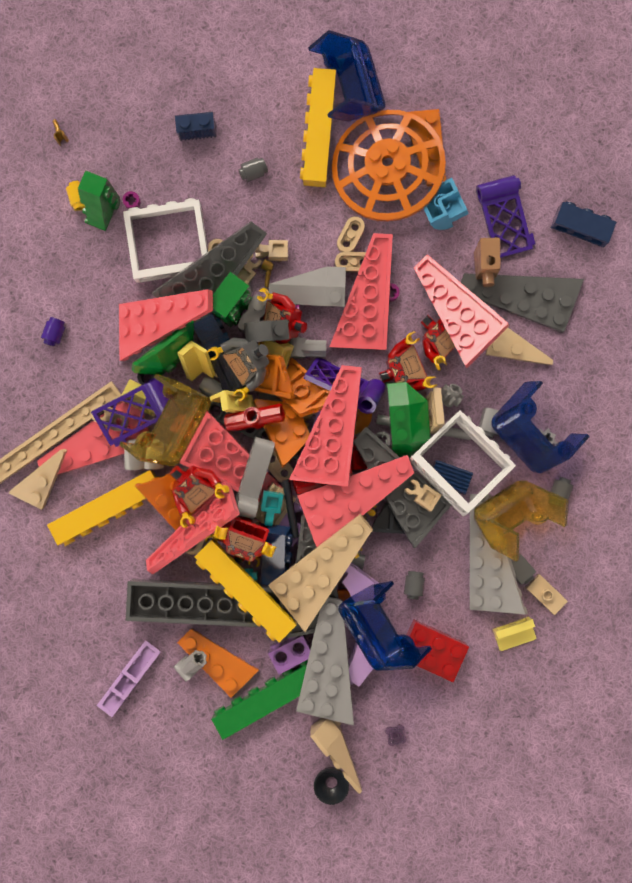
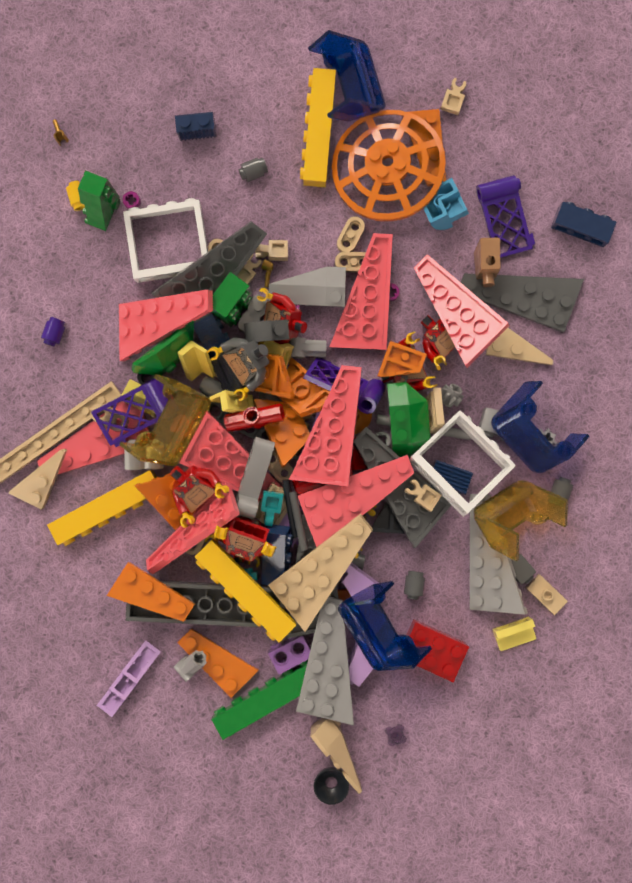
none -> orange wing [106,561,195,622]
none -> dark grey bar [289,491,308,551]
none -> orange wing [377,341,427,378]
none -> tan plate [440,78,466,115]

